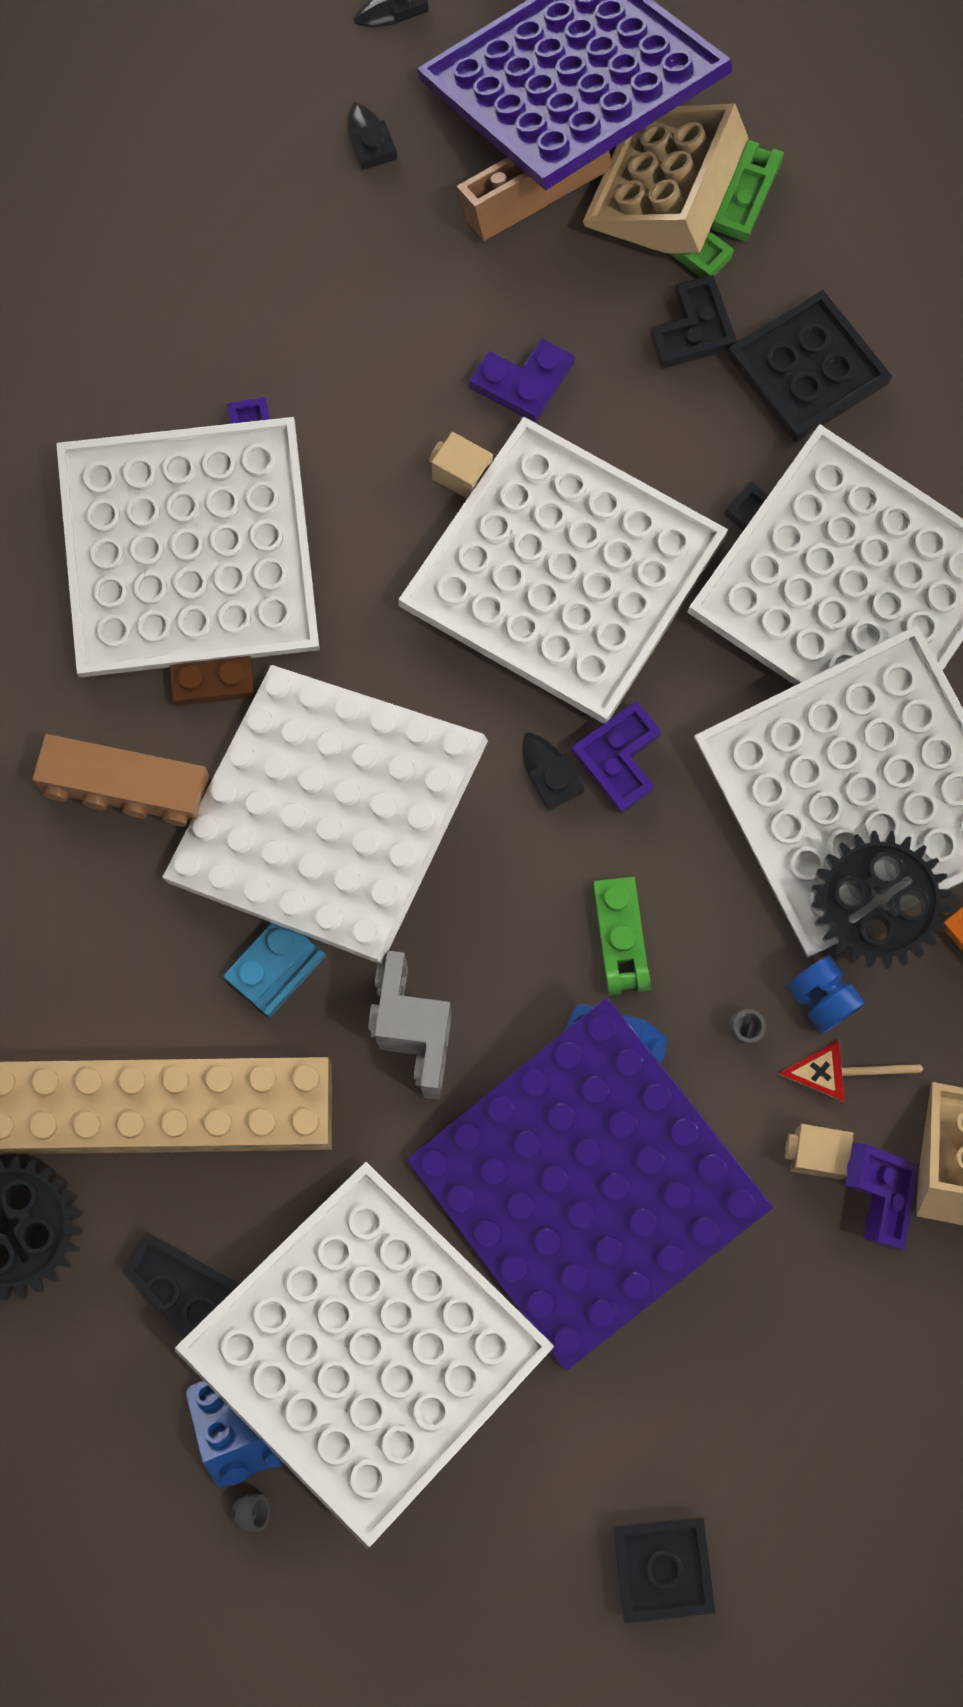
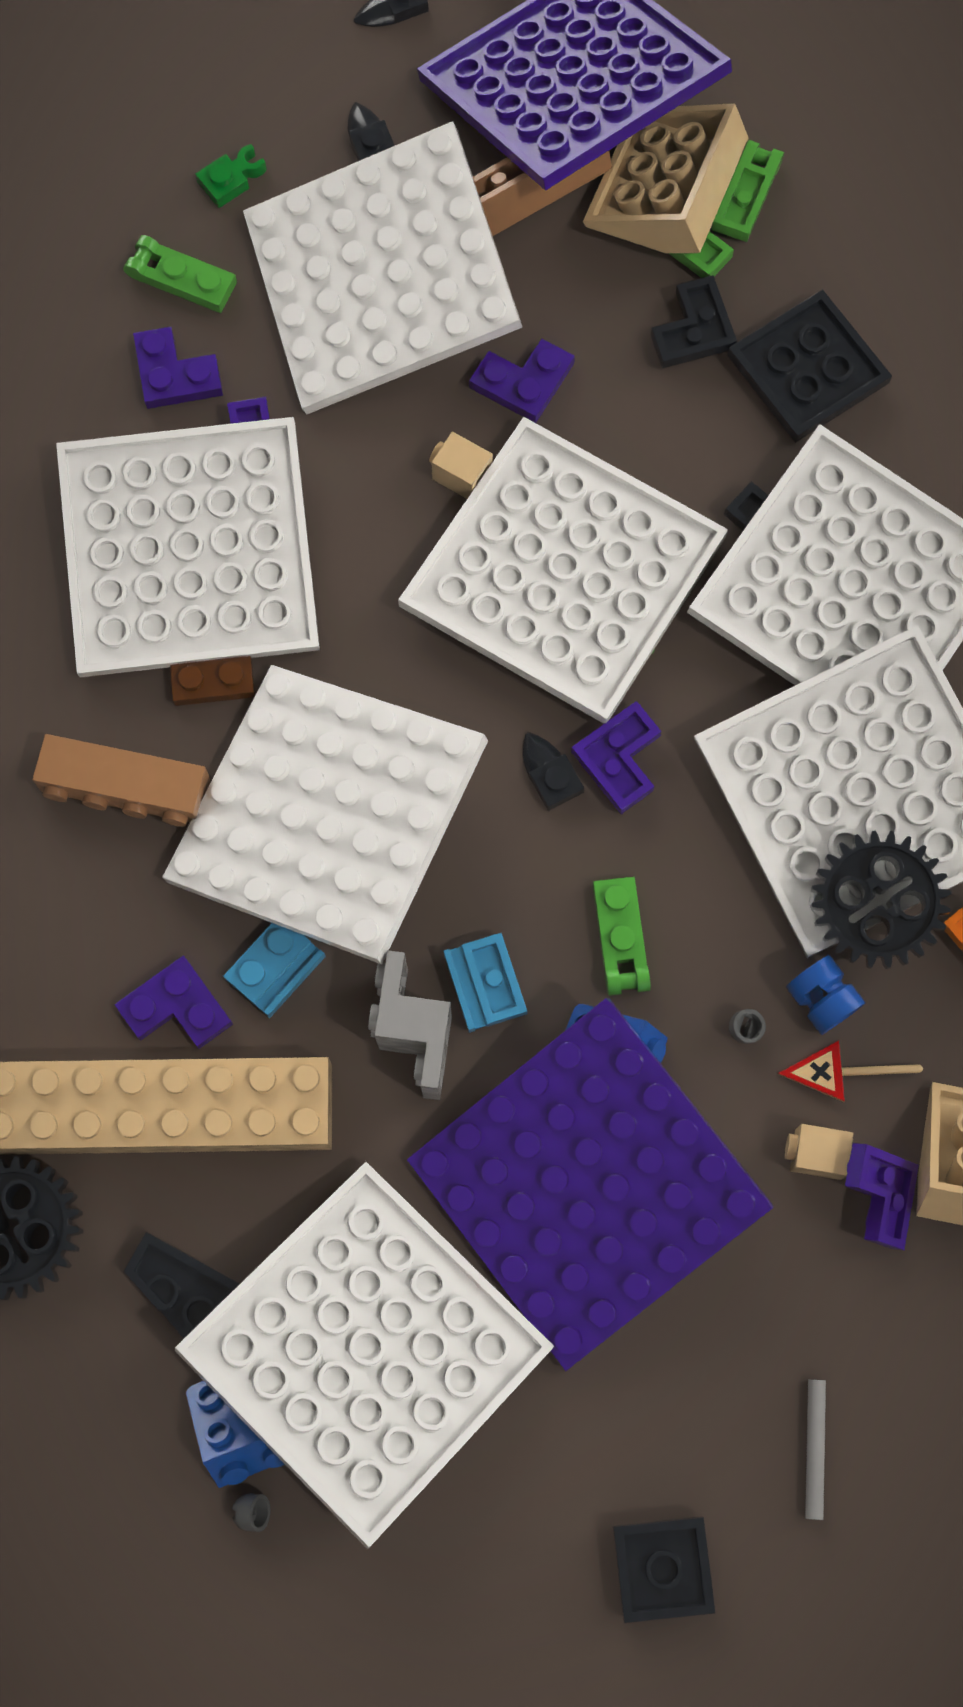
none -> dark purple plate [114,955,233,1049]
none -> bright green plate [123,235,237,313]
none -> dark purple plate [133,327,223,409]
none -> green plate [195,144,267,208]
none -> white plate [243,121,522,414]
none -> dark azure plate [443,933,527,1033]
none -> light grey bar [805,1379,826,1520]

